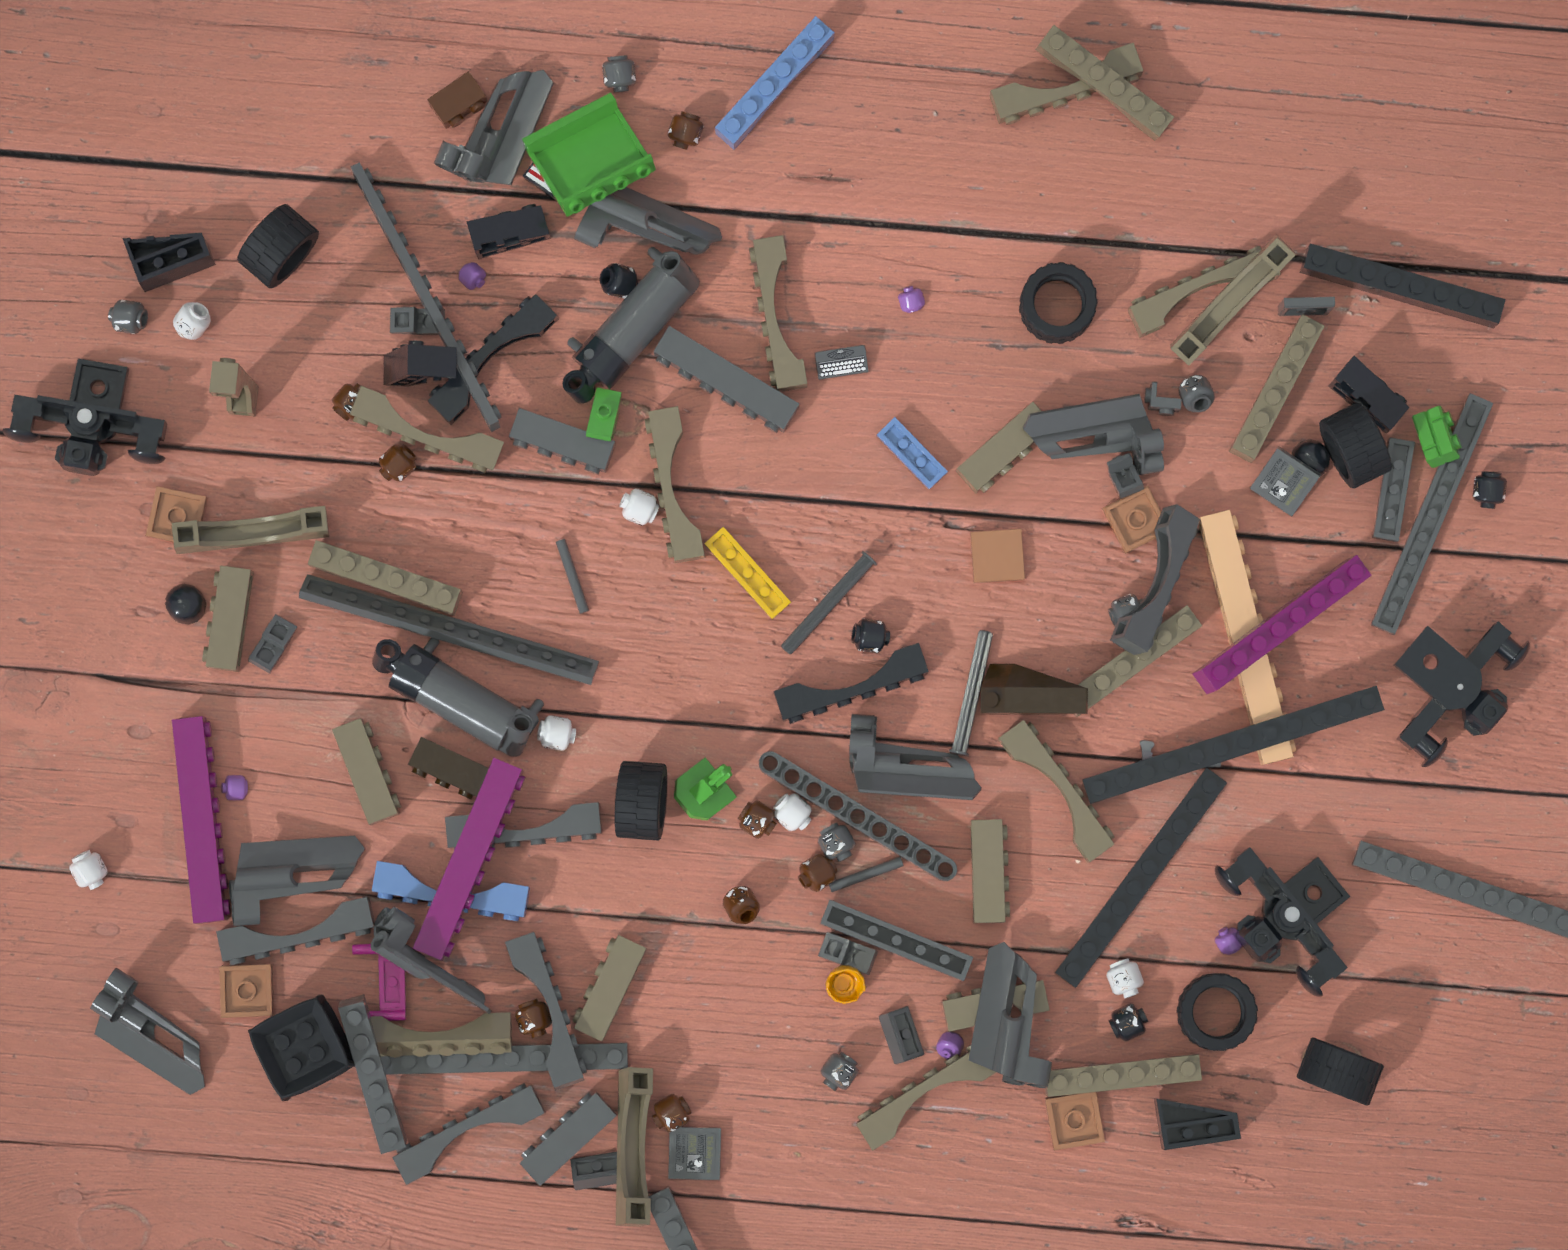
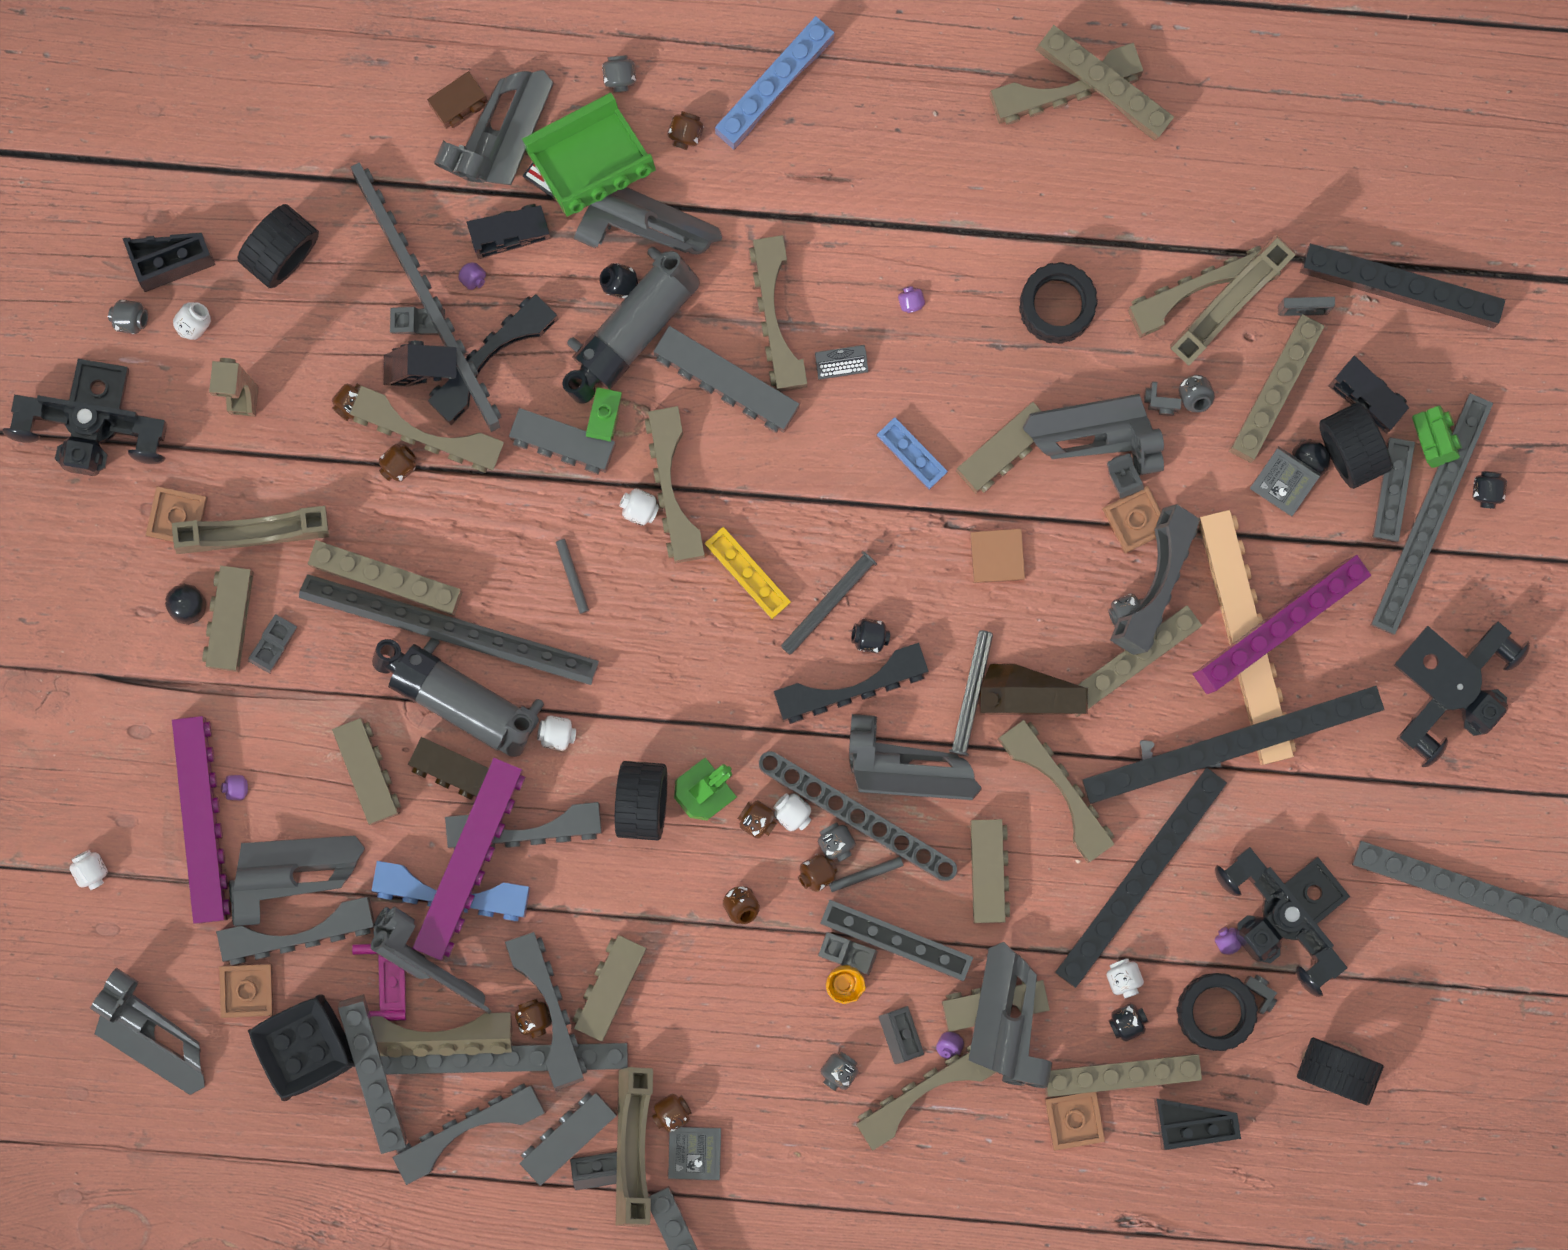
none -> dark grey bracket [1244,975,1277,1014]

